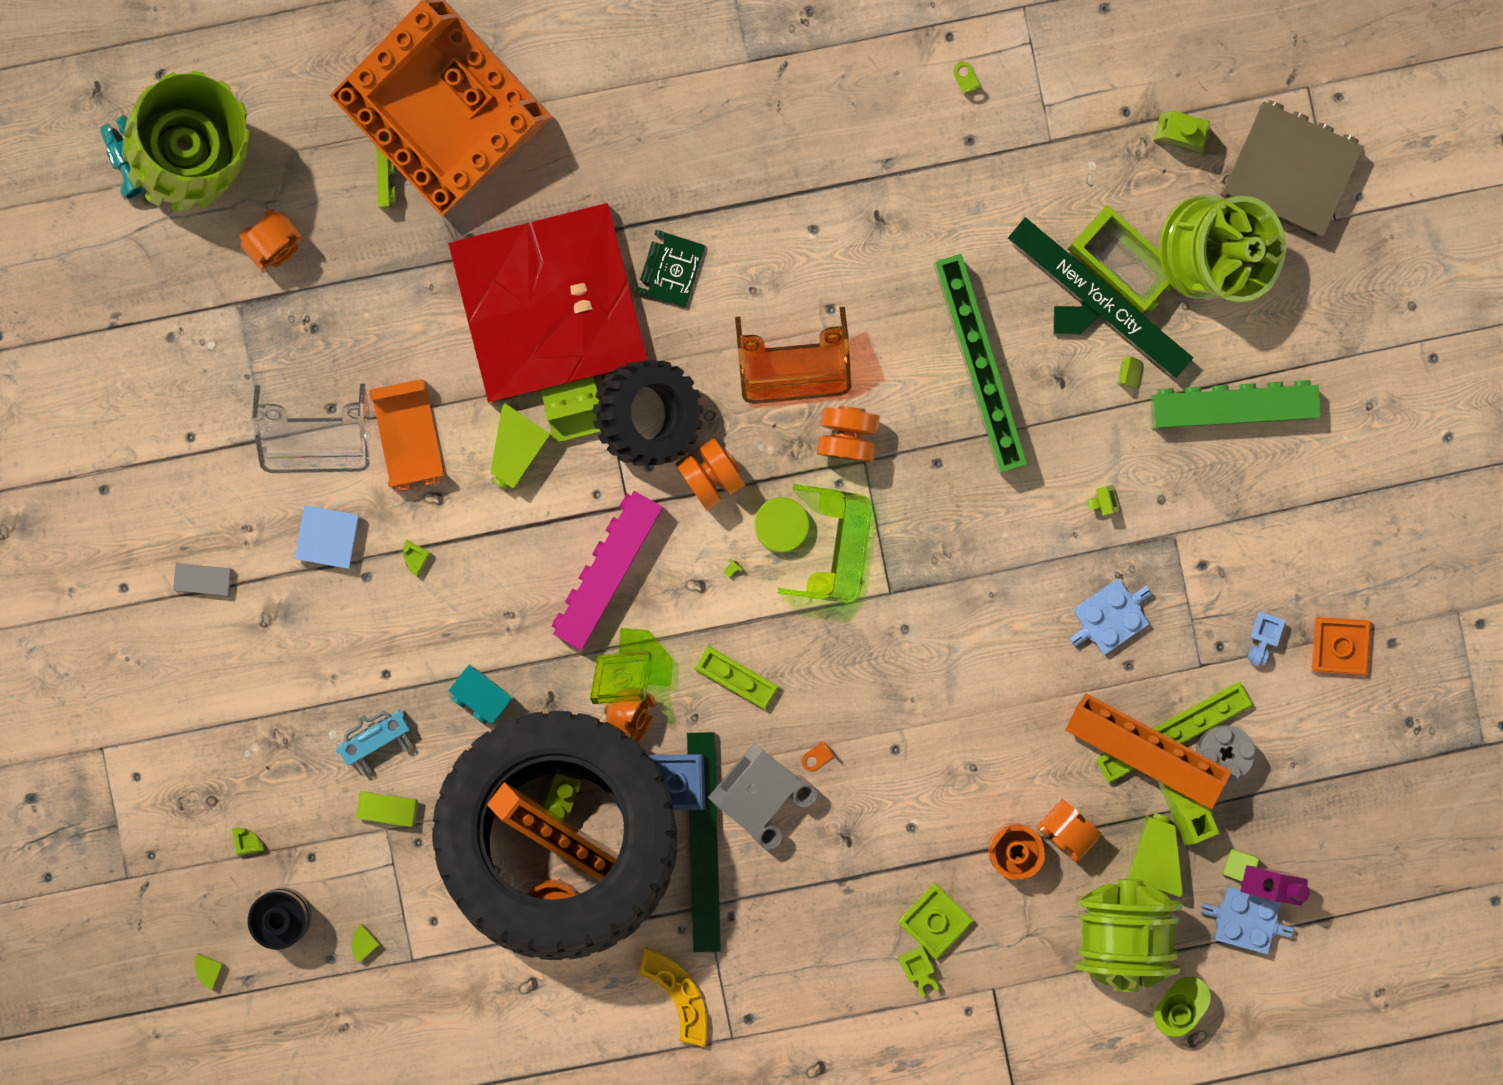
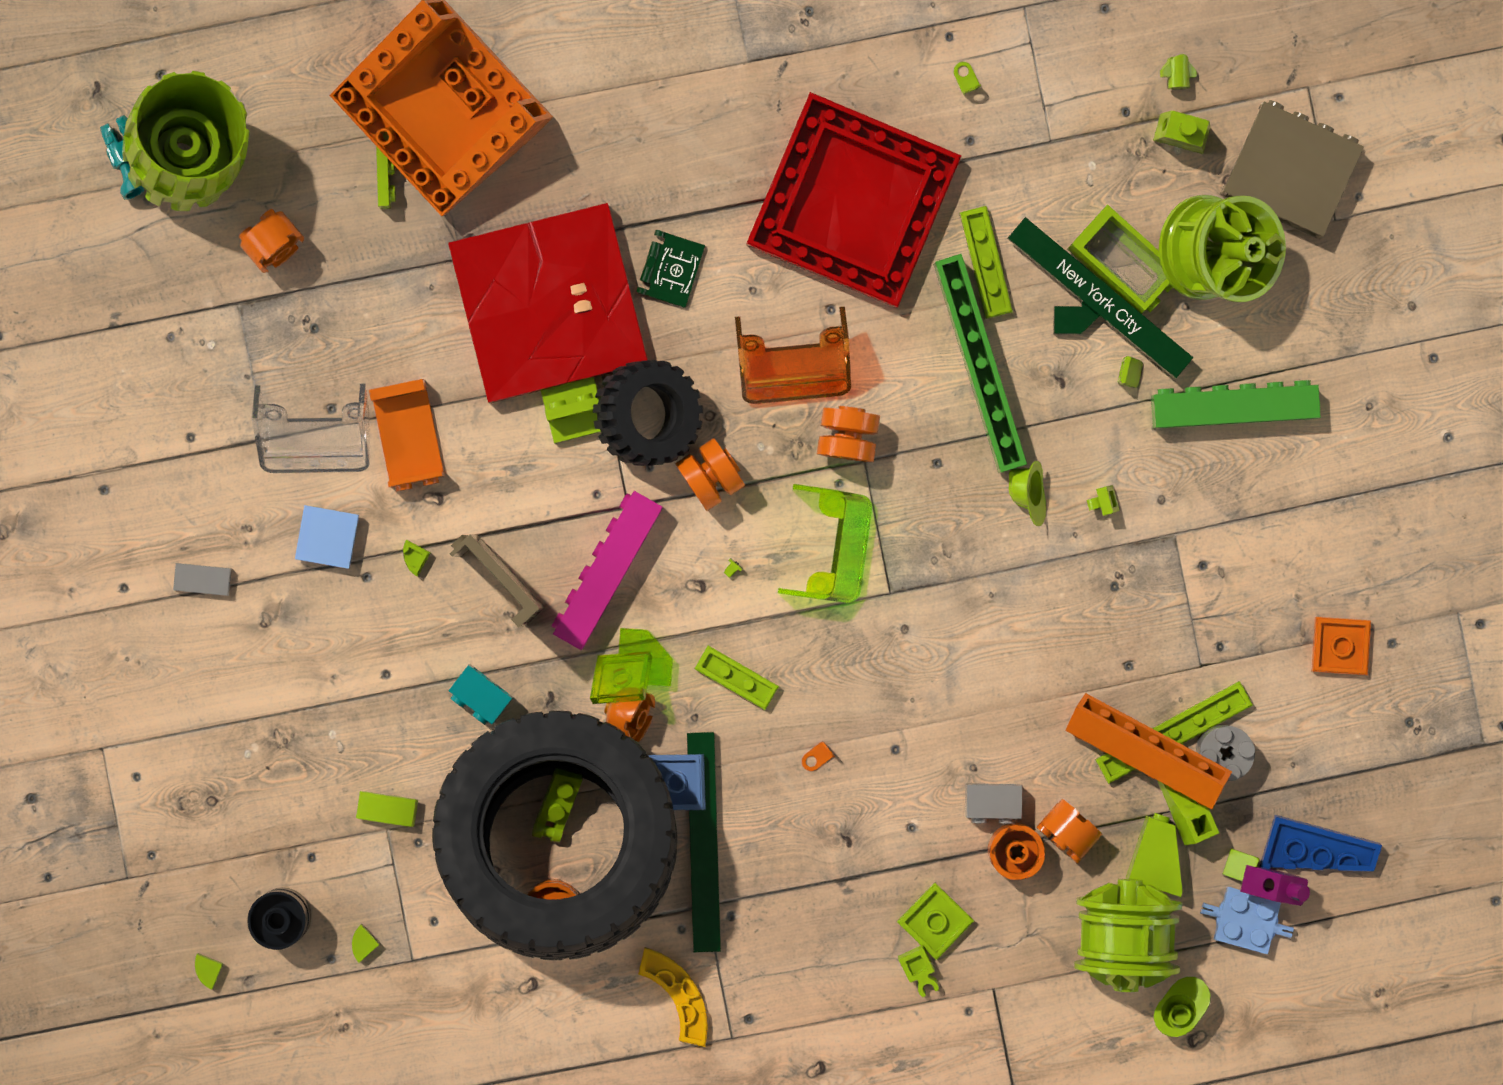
lime tile [232,827,265,855] -> none
medium azure piece [336,709,413,776] -> none
orange brick [487,782,618,881] -> none
lime slope [490,403,551,490] -> none
light grey piece [708,743,817,850] -> none
lime tile [754,497,809,552] -> none
light blue plate [1069,578,1152,655] -> none
light blue plate [1247,612,1286,666] -> none
none -> dark tan panel [449,534,545,628]
none -> red tile [746,92,962,309]
none -> lime tile [959,206,1013,319]
none -> light grey brick [965,783,1022,824]
none -> lime piece [1009,461,1046,526]
none -> lime piece [1160,54,1197,90]
none -> blue wing [1260,815,1382,871]

